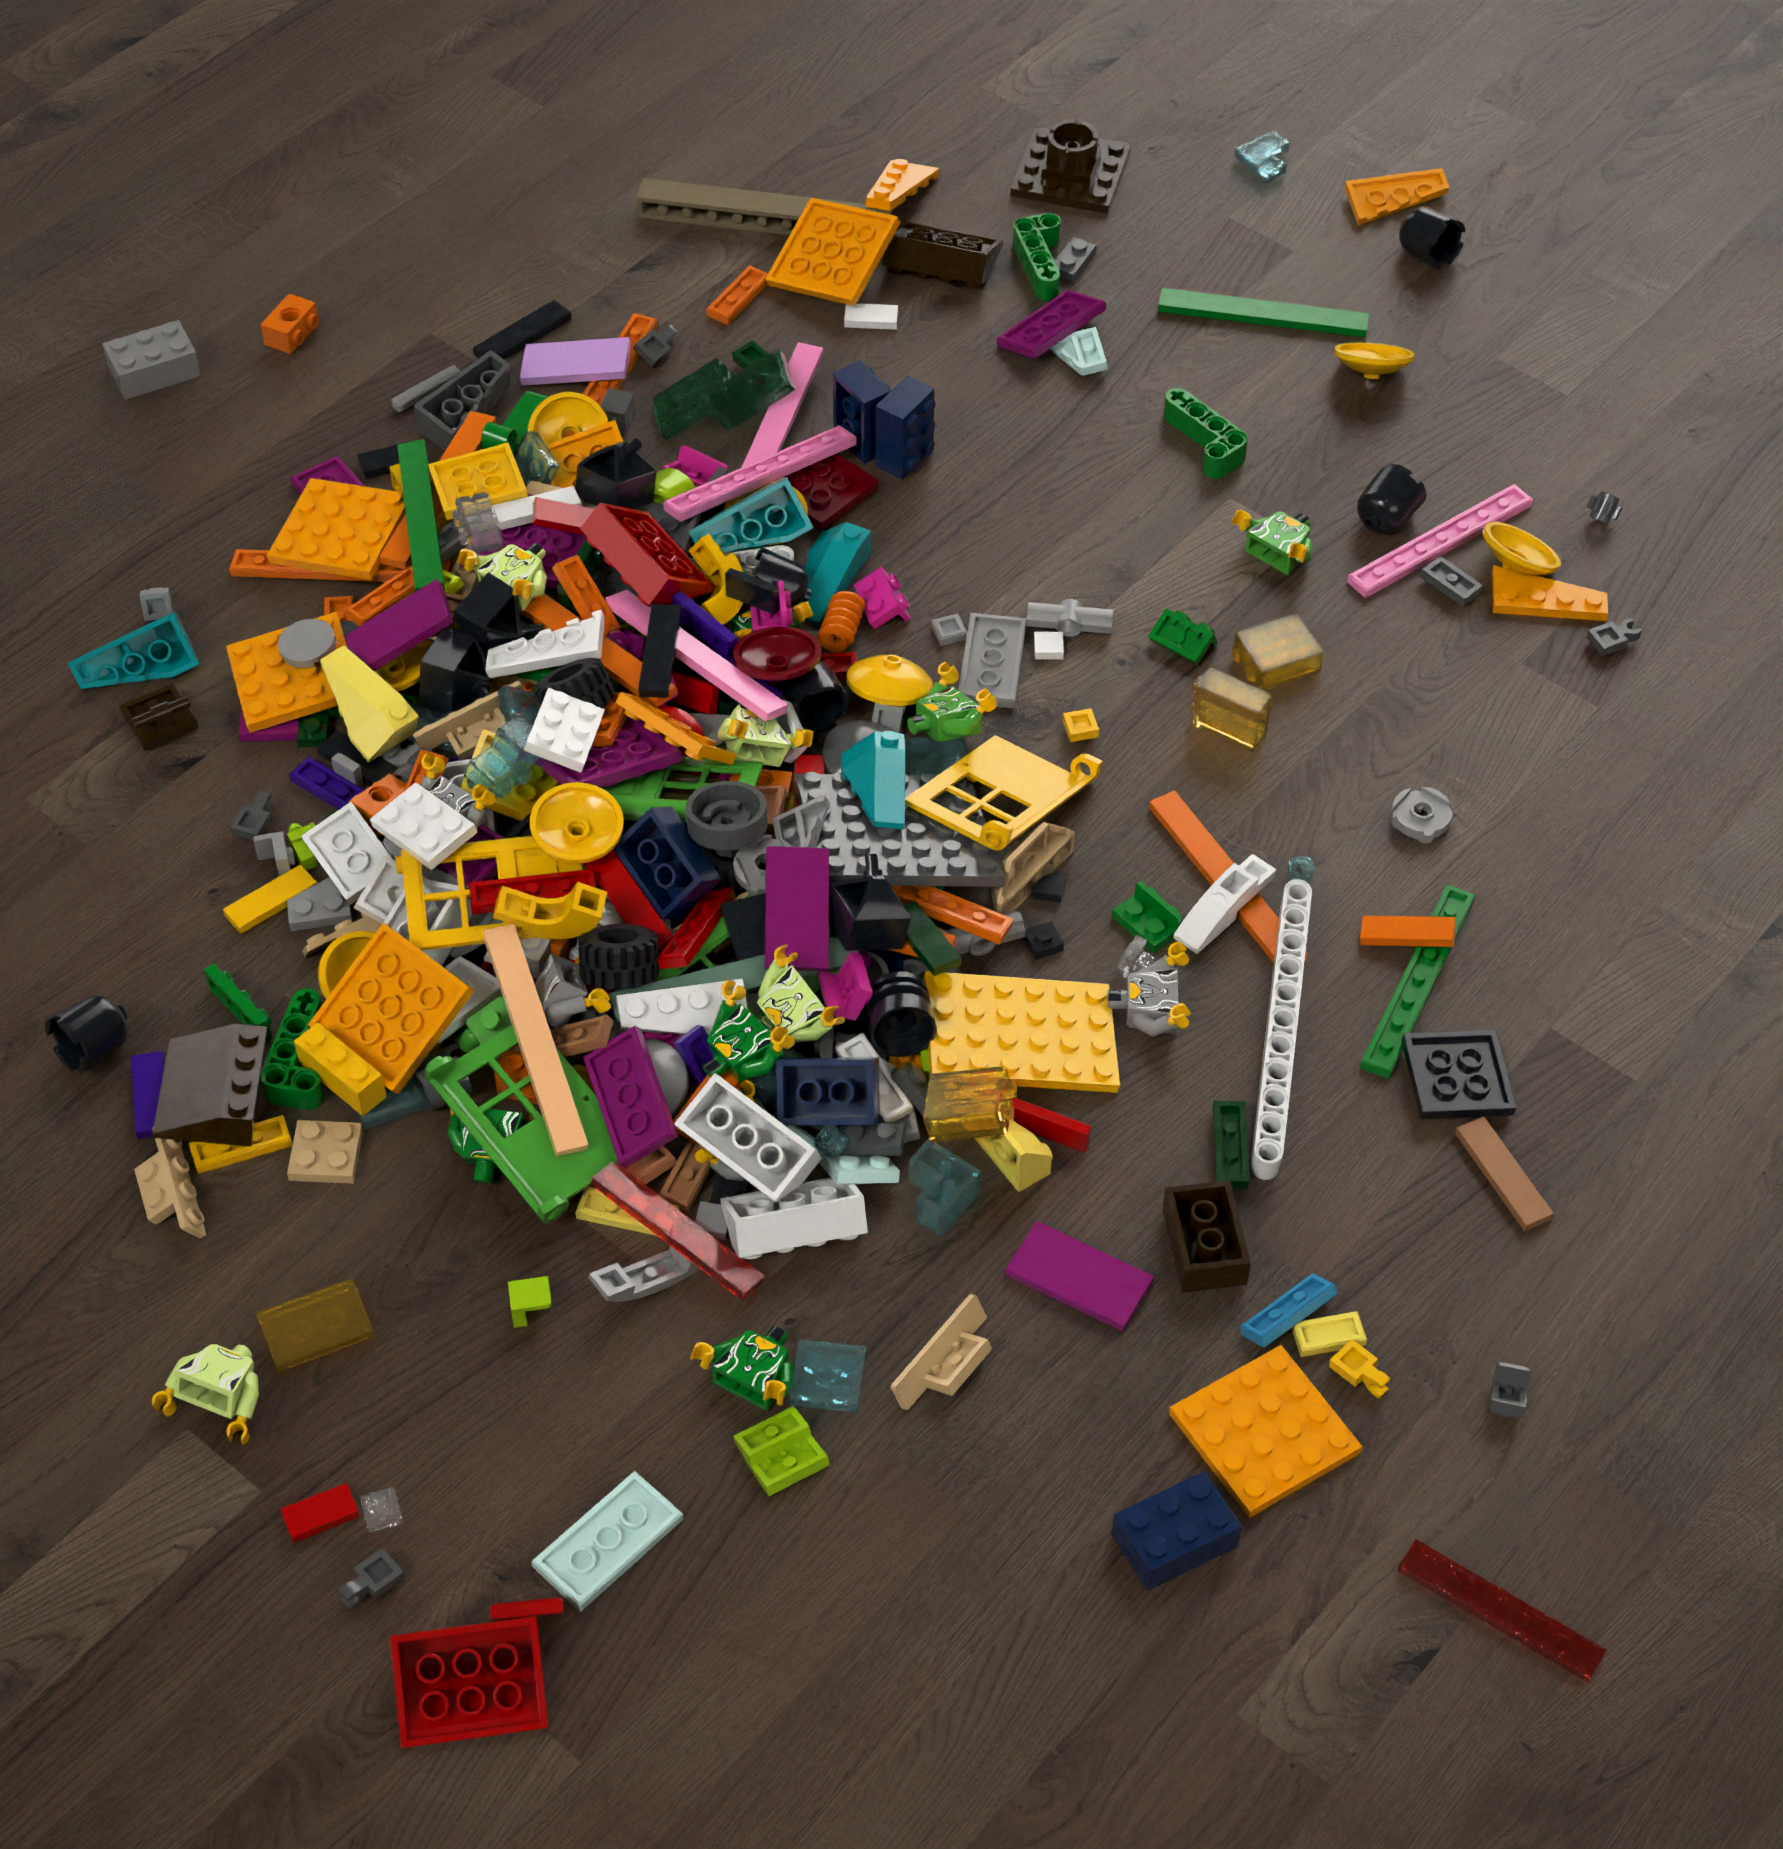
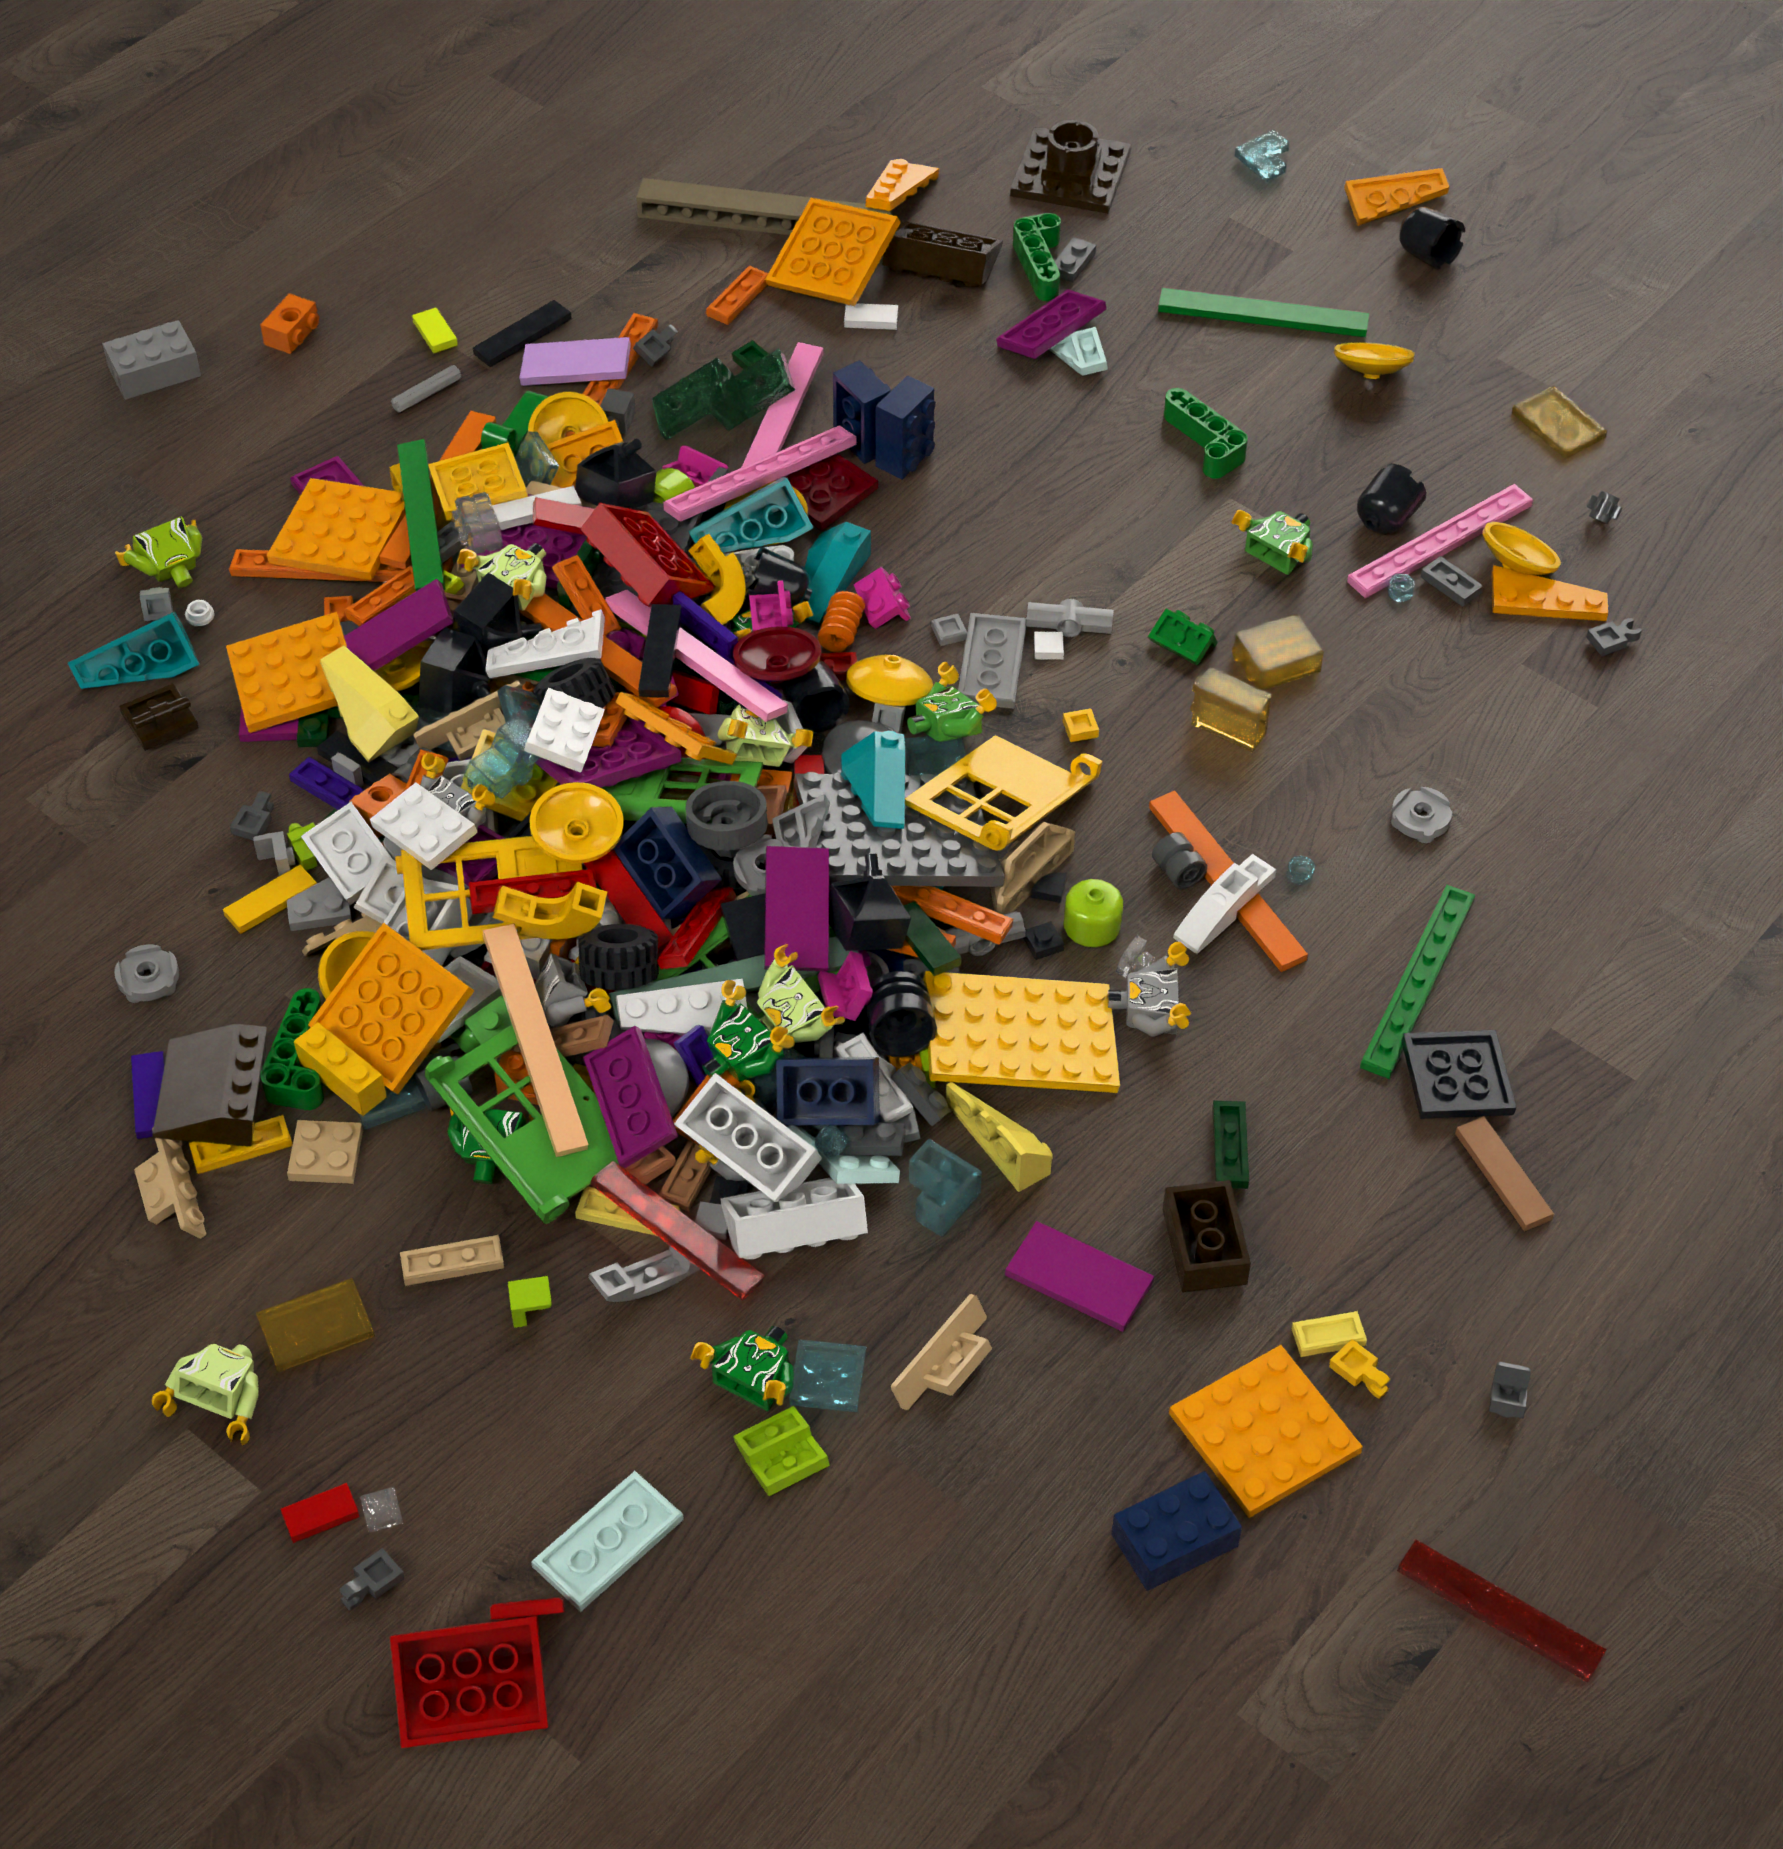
black cylinder [45,995,128,1073] -> none
green plate [203,963,272,1042] -> none
light grey tile [277,619,337,668] -> none
black tile [357,441,410,479] -> none
dark grey wedge [414,350,510,451] -> none
black tile [725,568,779,615] -> none
clear yellow brick [923,1066,1017,1143] -> none
red tile [968,1082,1091,1153] -> none
green bracket [1112,881,1182,954] -> none
dark azure tile [1240,1273,1338,1348] -> none
white beam [1250,879,1312,1180] -> none
orange tile [1360,916,1456,947] -> none
none -> light grey plate [114,944,179,1003]
none -> lime torso [115,516,202,588]
none -> white plate [185,600,214,626]
none -> tan tile [400,1235,504,1286]
none -> neon yellow tile [412,307,458,354]
none -> lime head [1064,879,1123,948]
none -> dark grey wheel [1152,832,1208,890]
none -> clear light blue bush [1388,574,1415,602]
none -> clear yellow tile [1512,385,1607,459]

